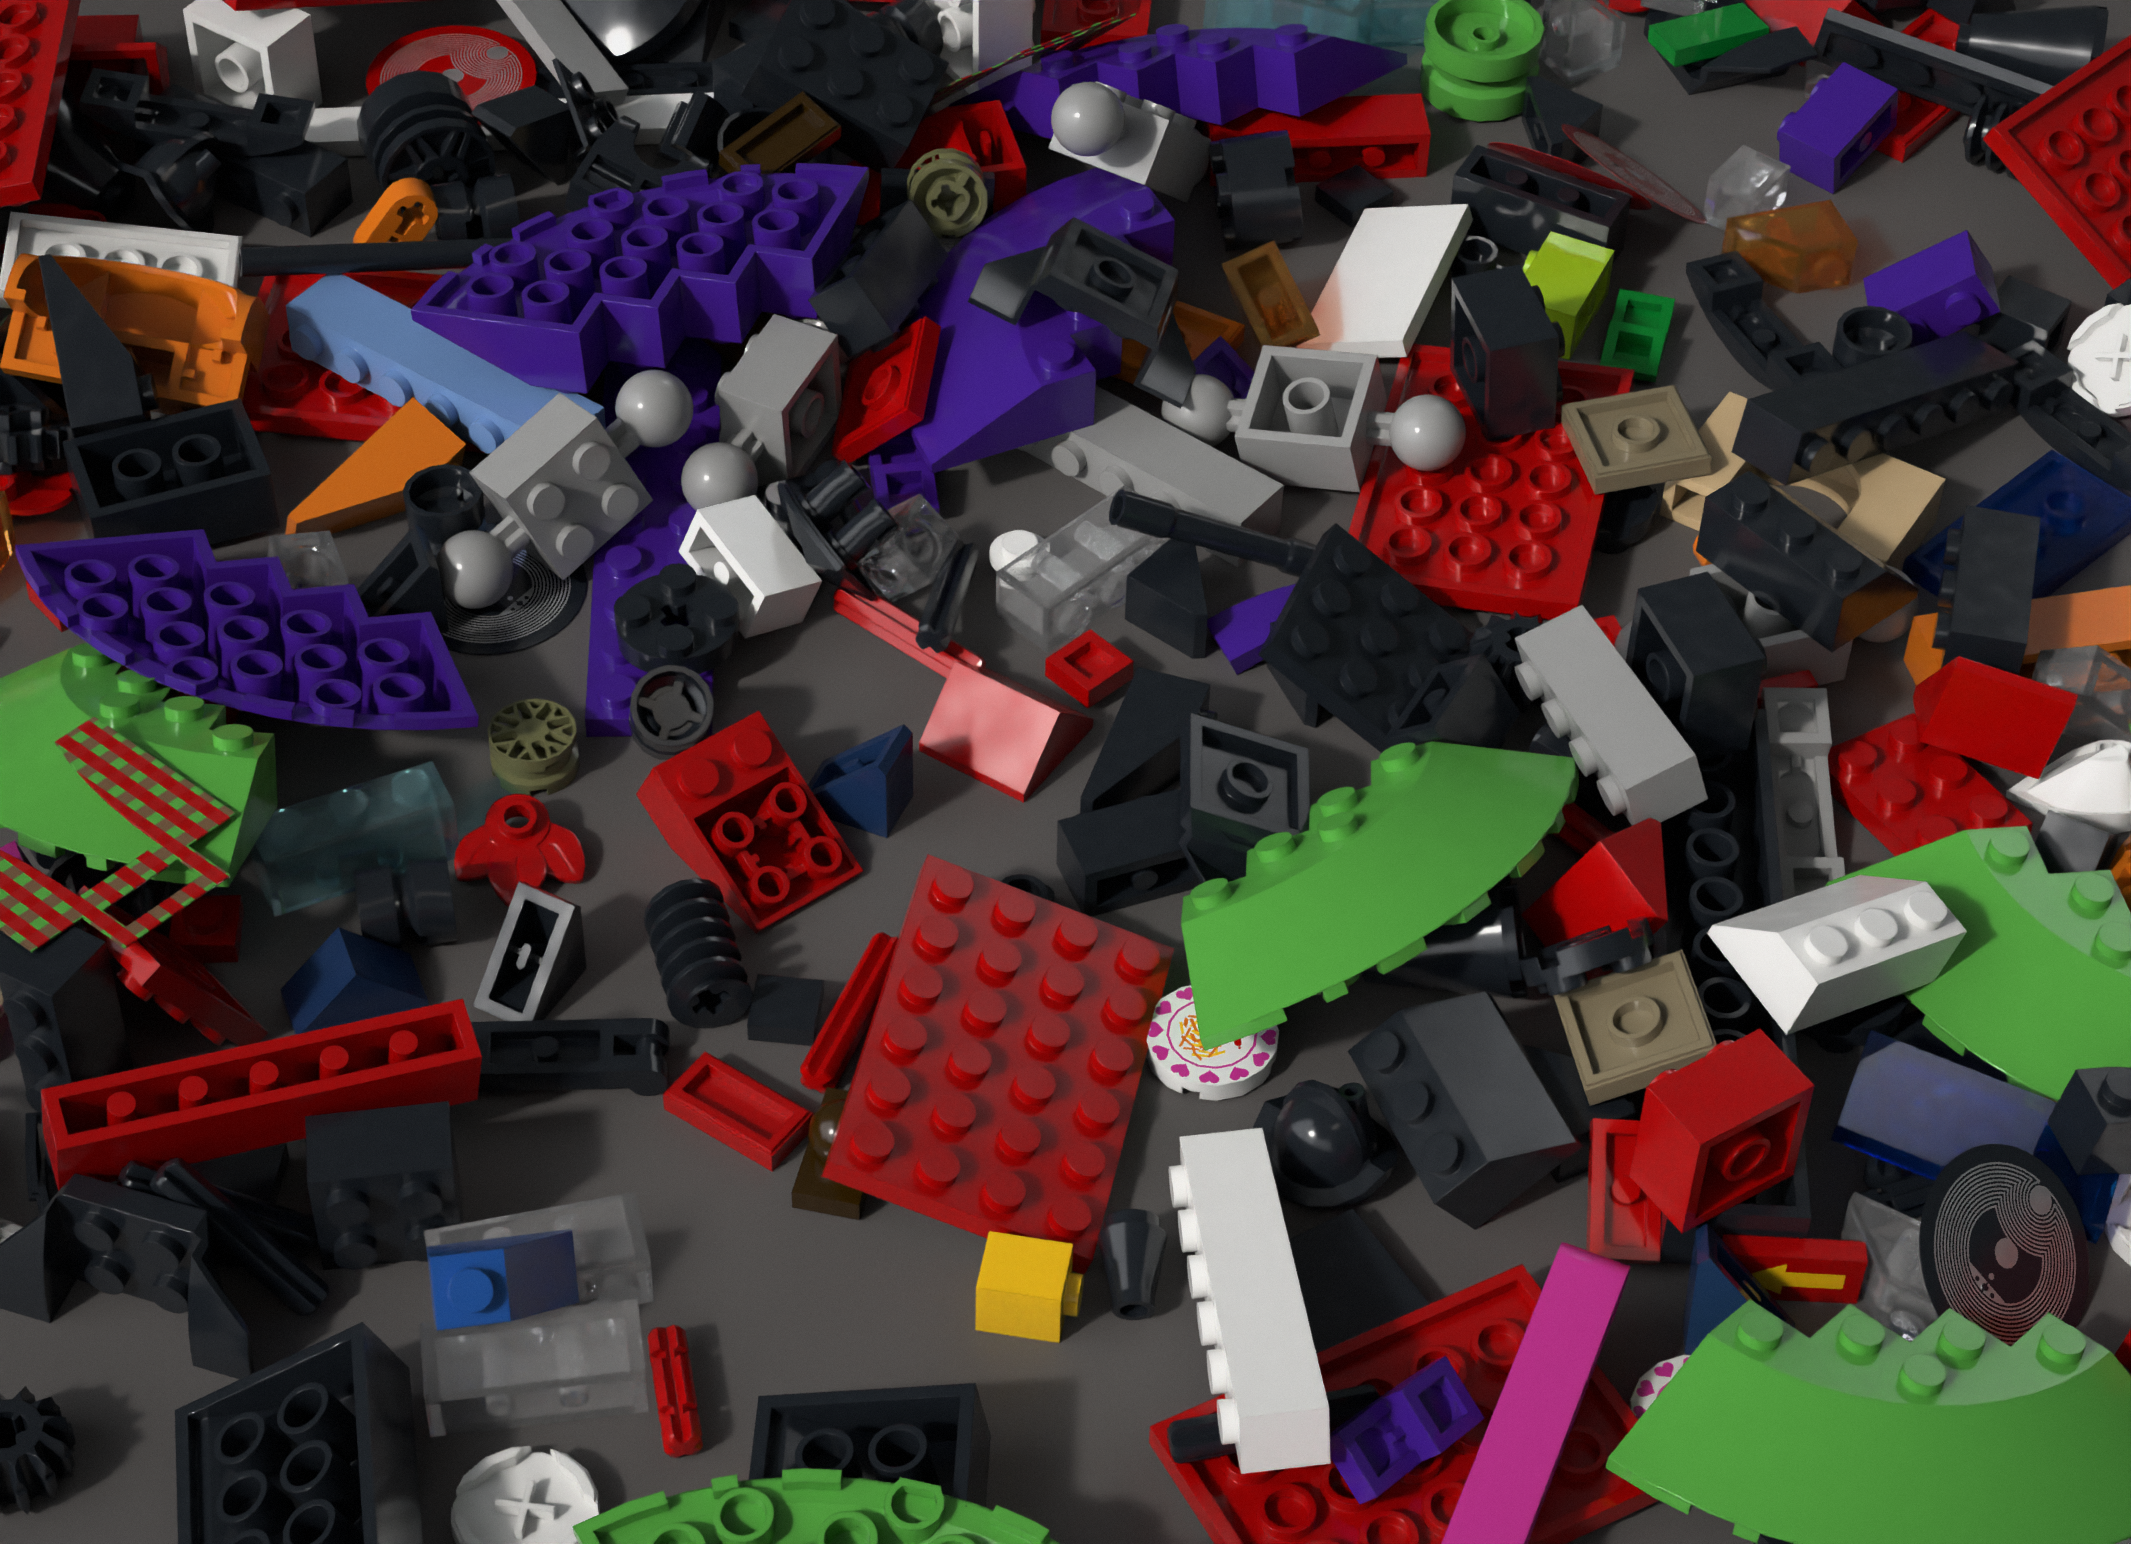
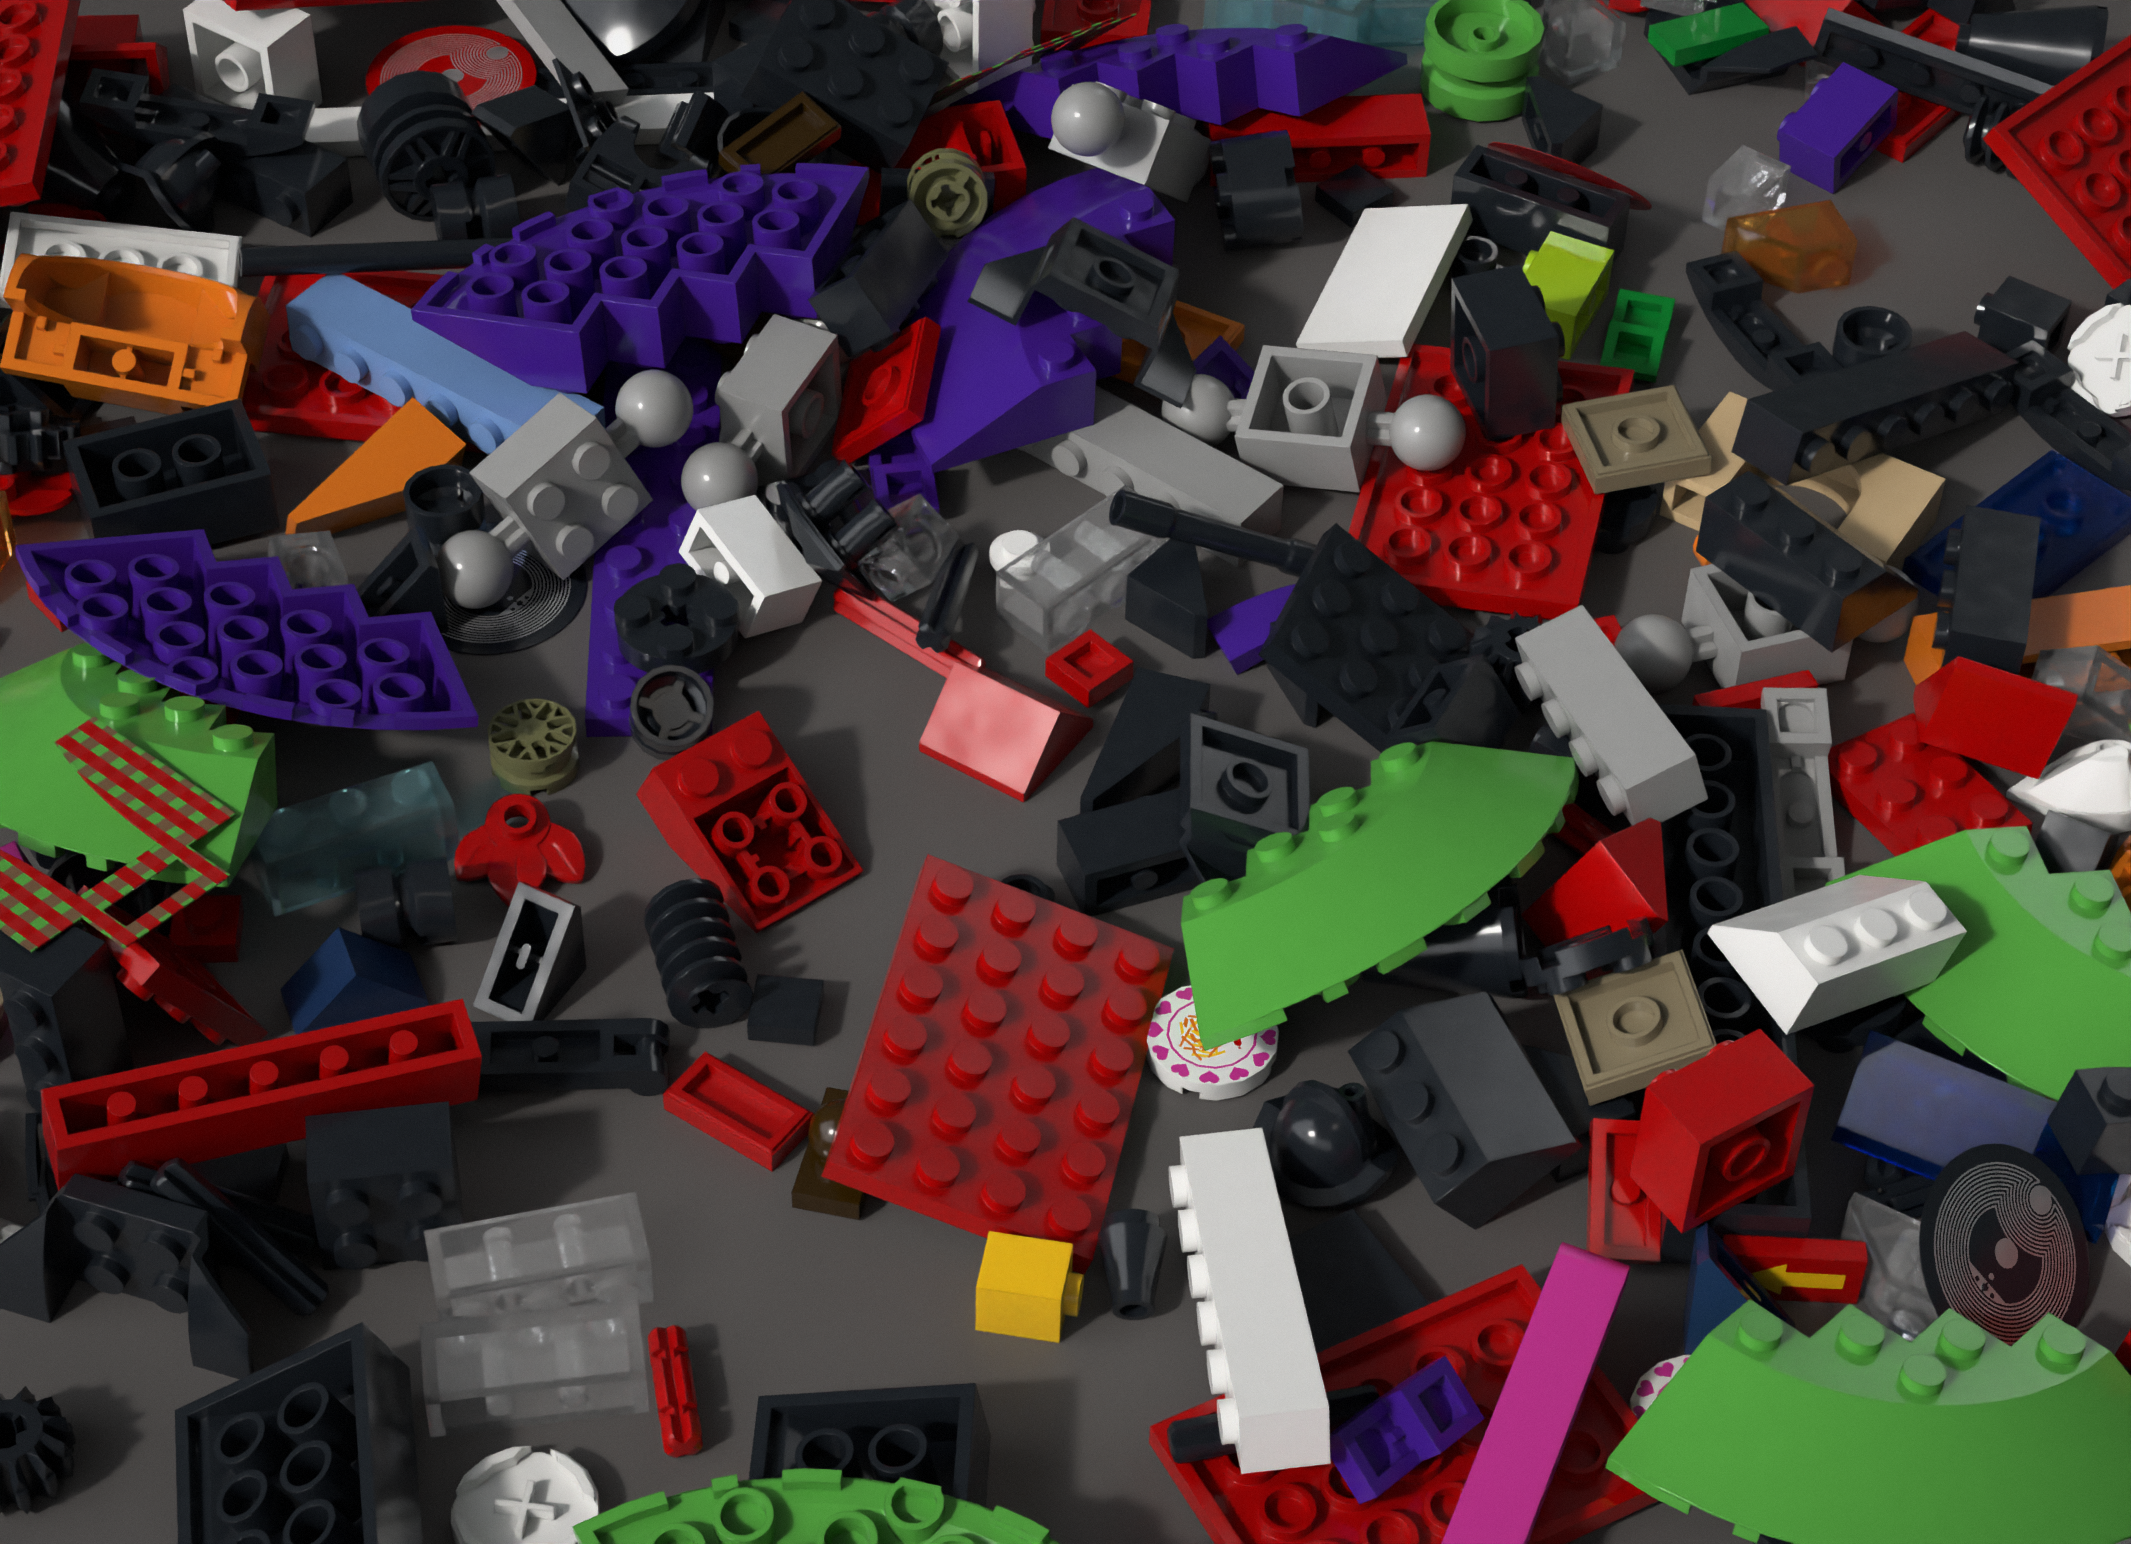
black slope [38,254,159,437] -> none
orange beam [353,178,438,243] -> none
blue slope [426,1229,579,1331] -> none
red axle [800,932,898,1094] -> none
dark blue slope [808,724,913,838] -> none
clear orange slope [1222,240,1320,350] -> none
piece [1561,124,1707,224] -> none
black brick [1626,571,1767,762] -> none
dark purple brick [1863,230,2001,348] -> none

